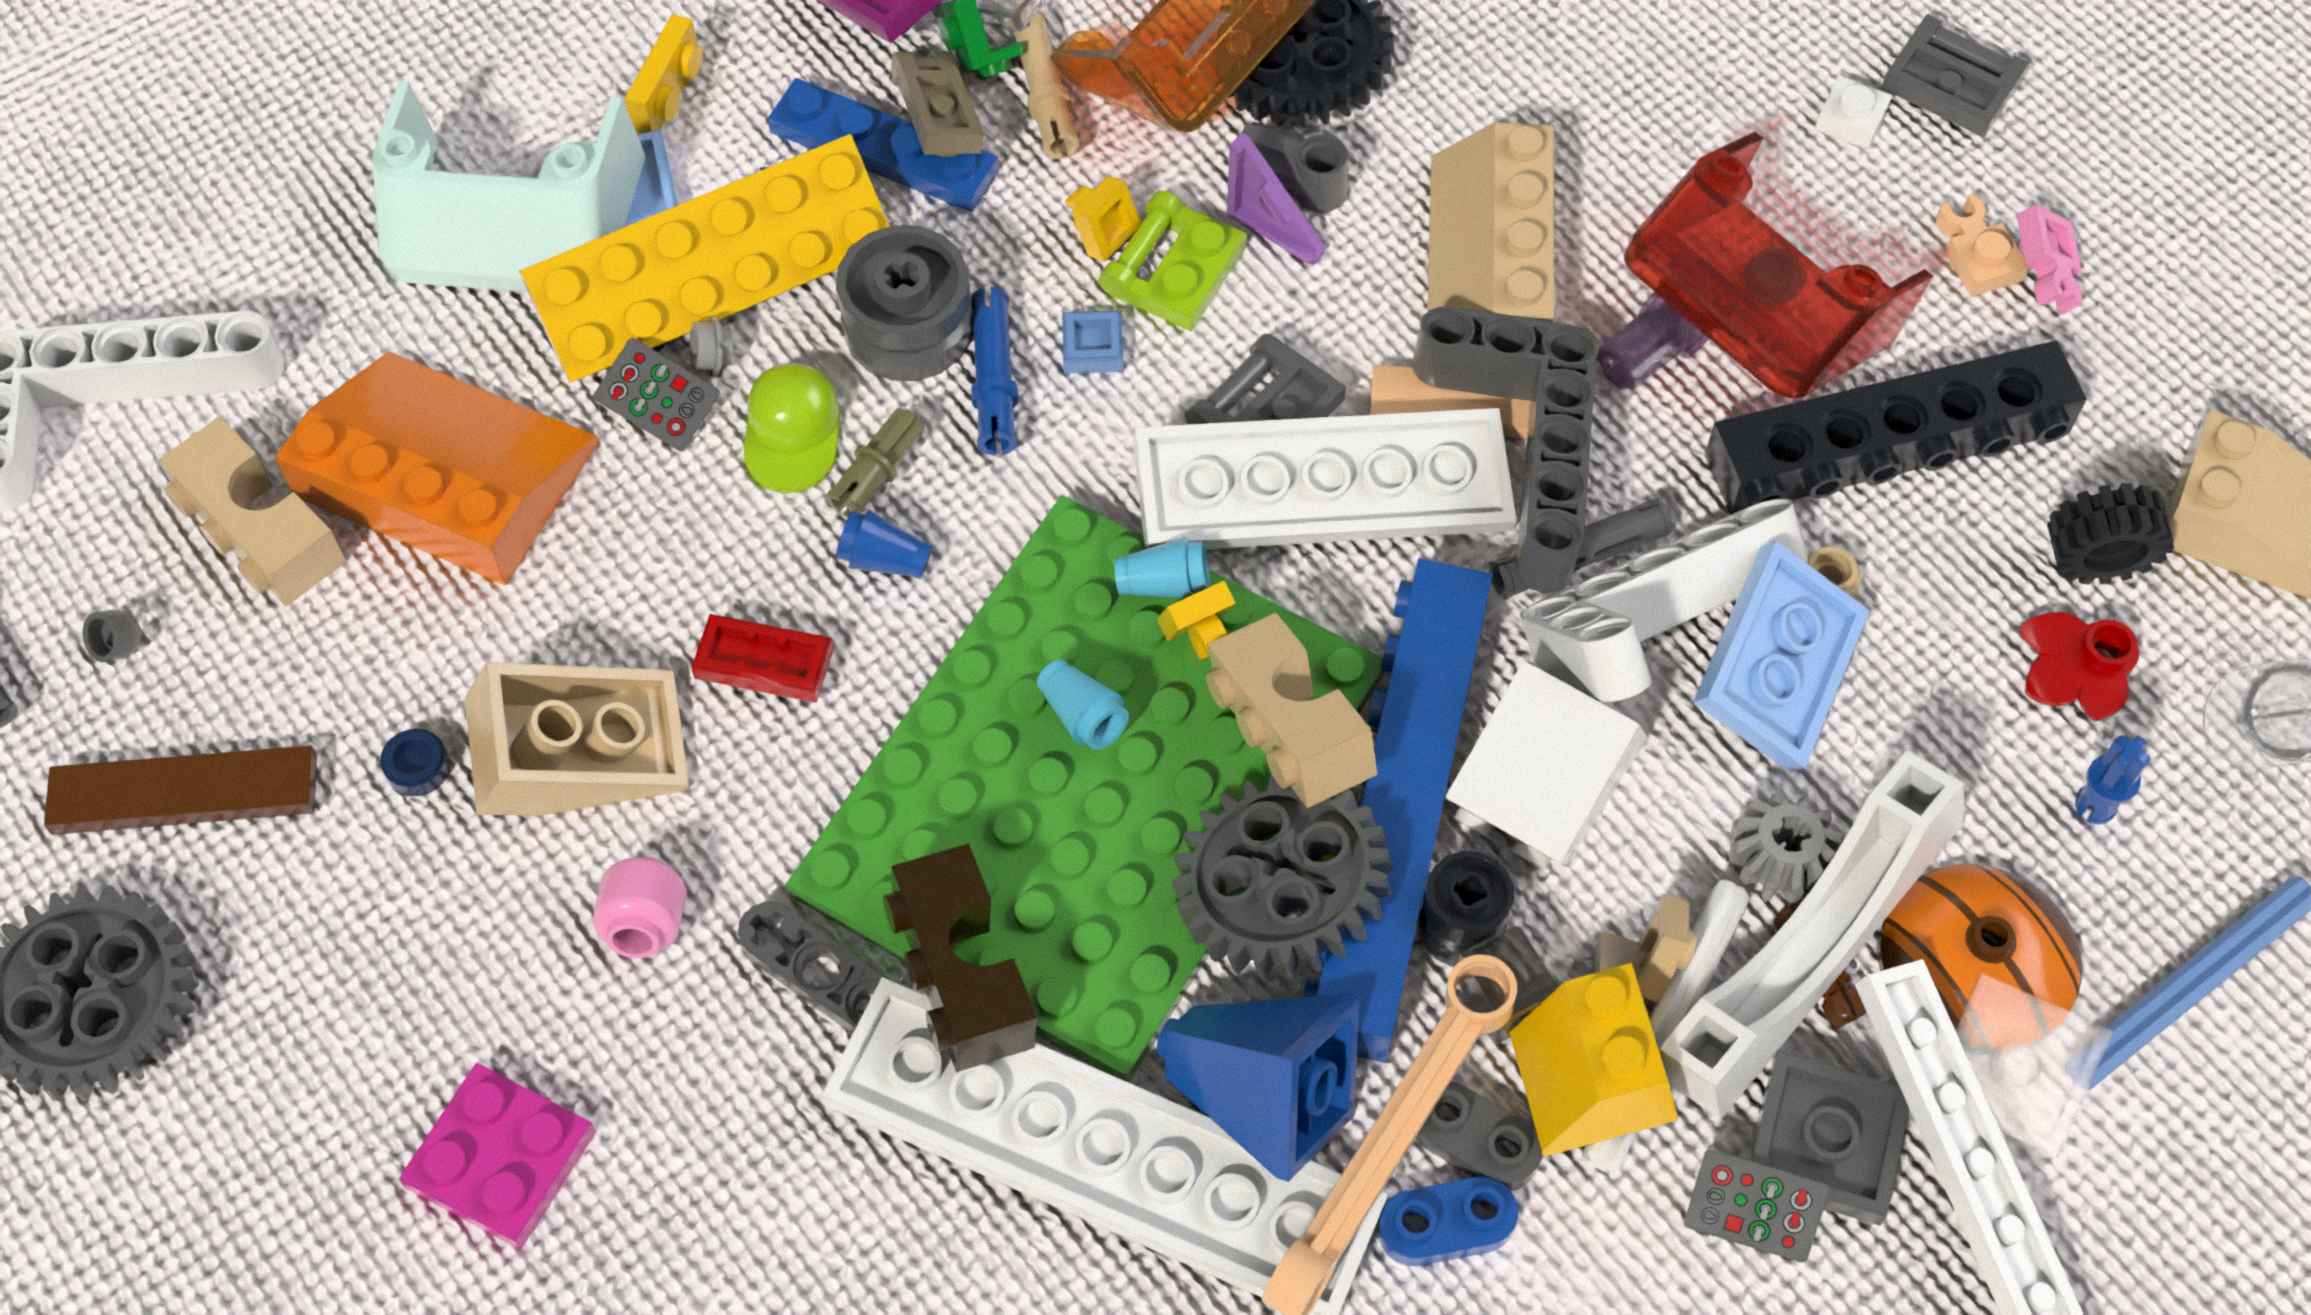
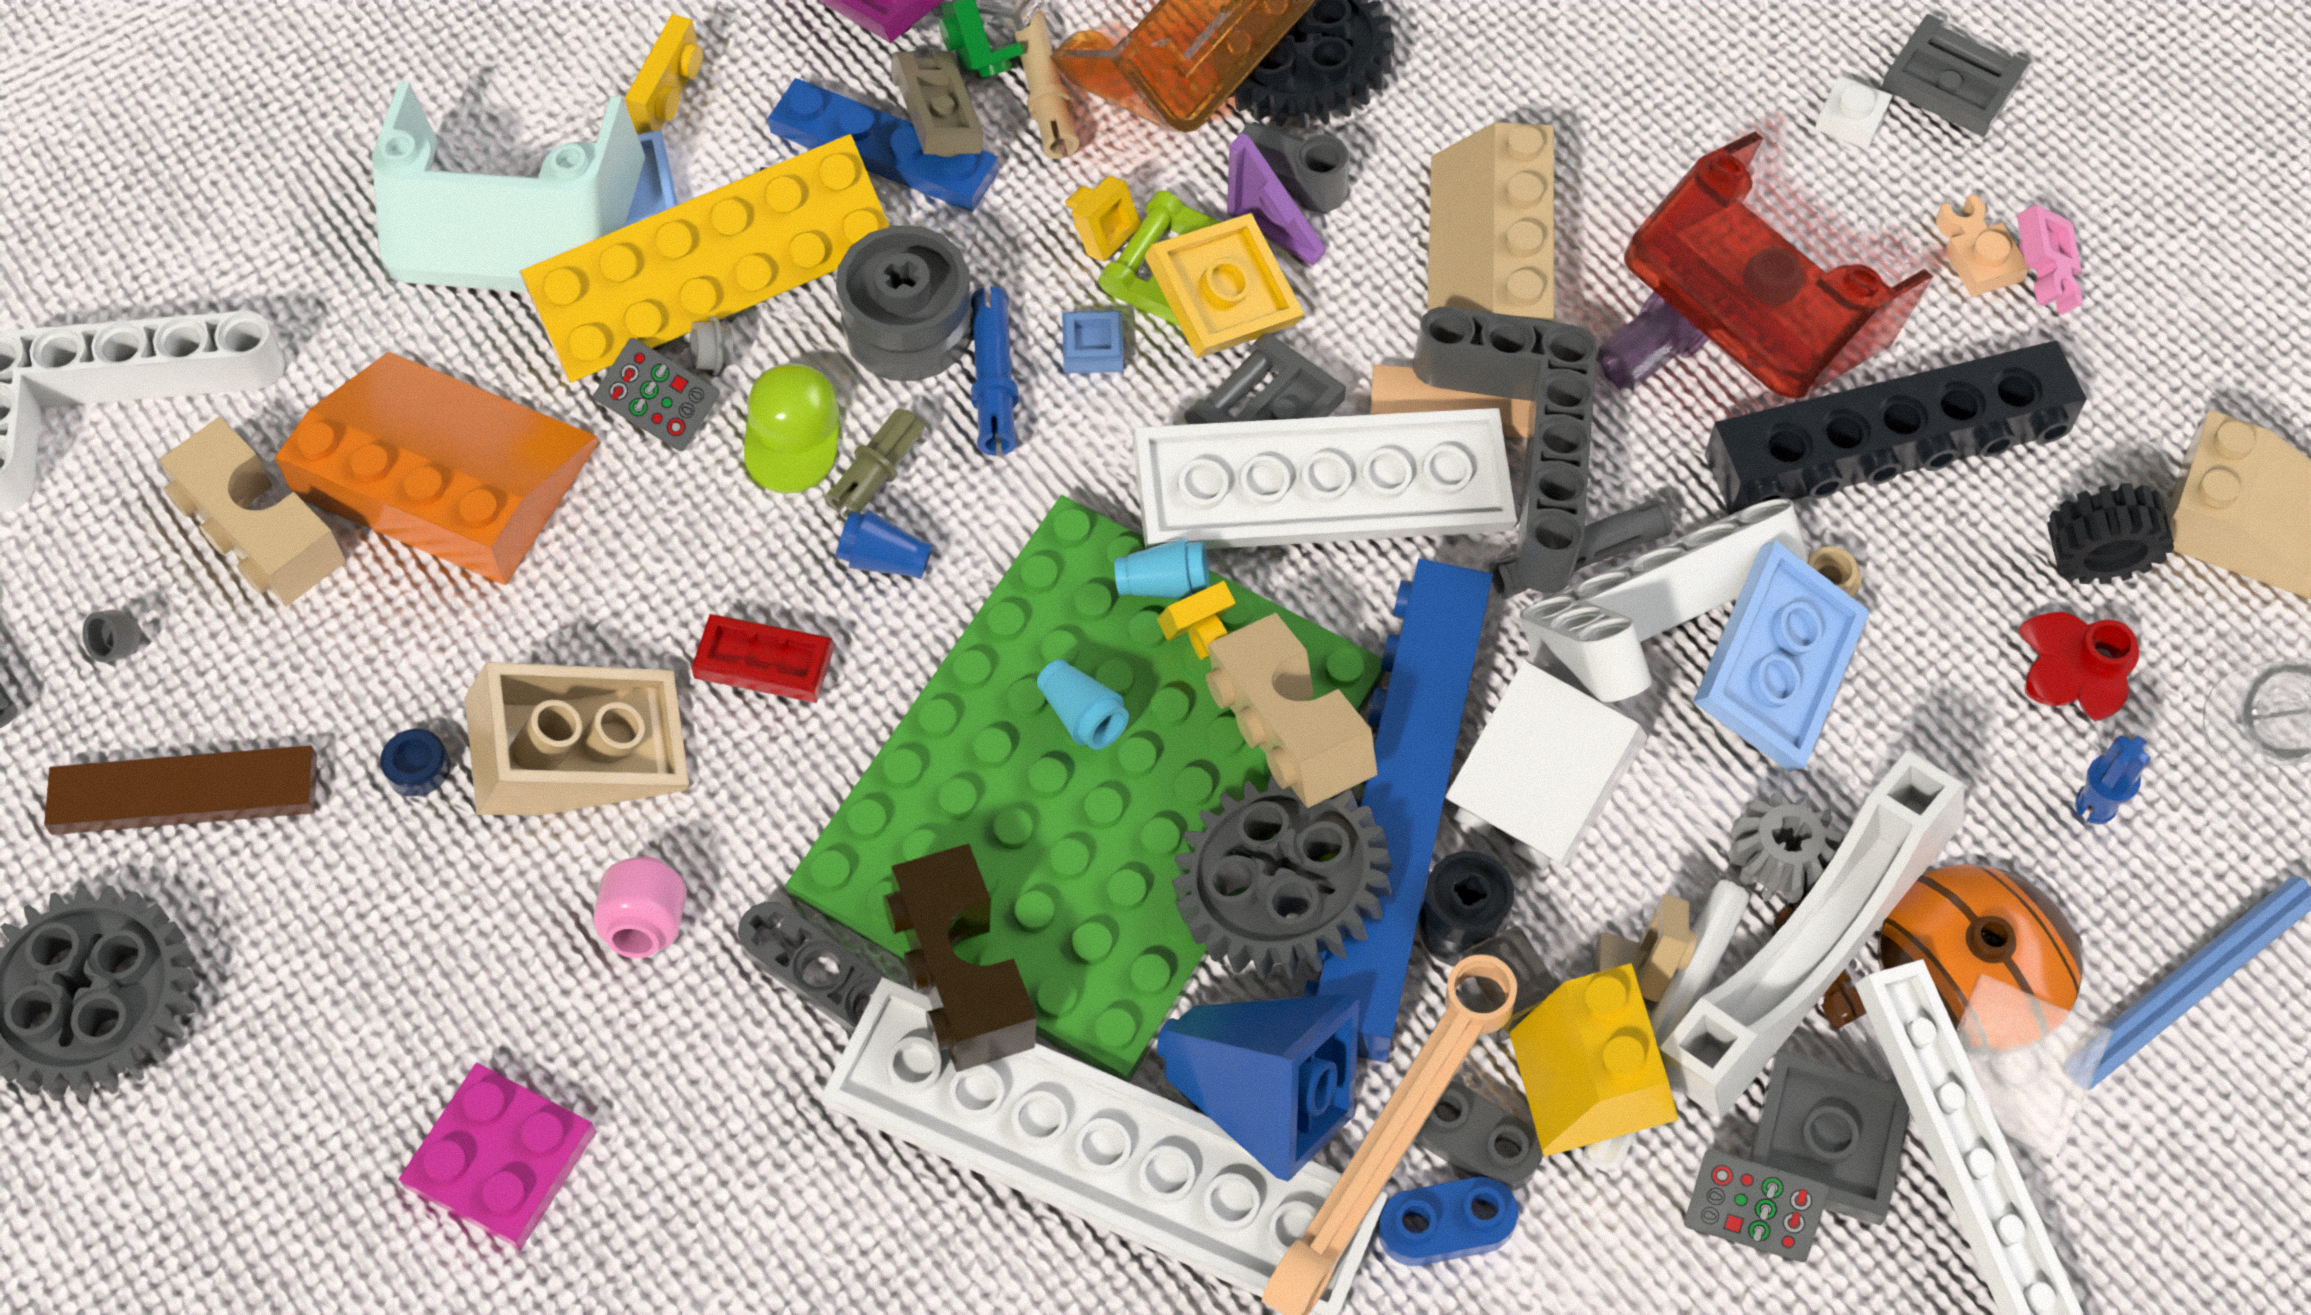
none -> yellow plate [1144,213,1305,359]

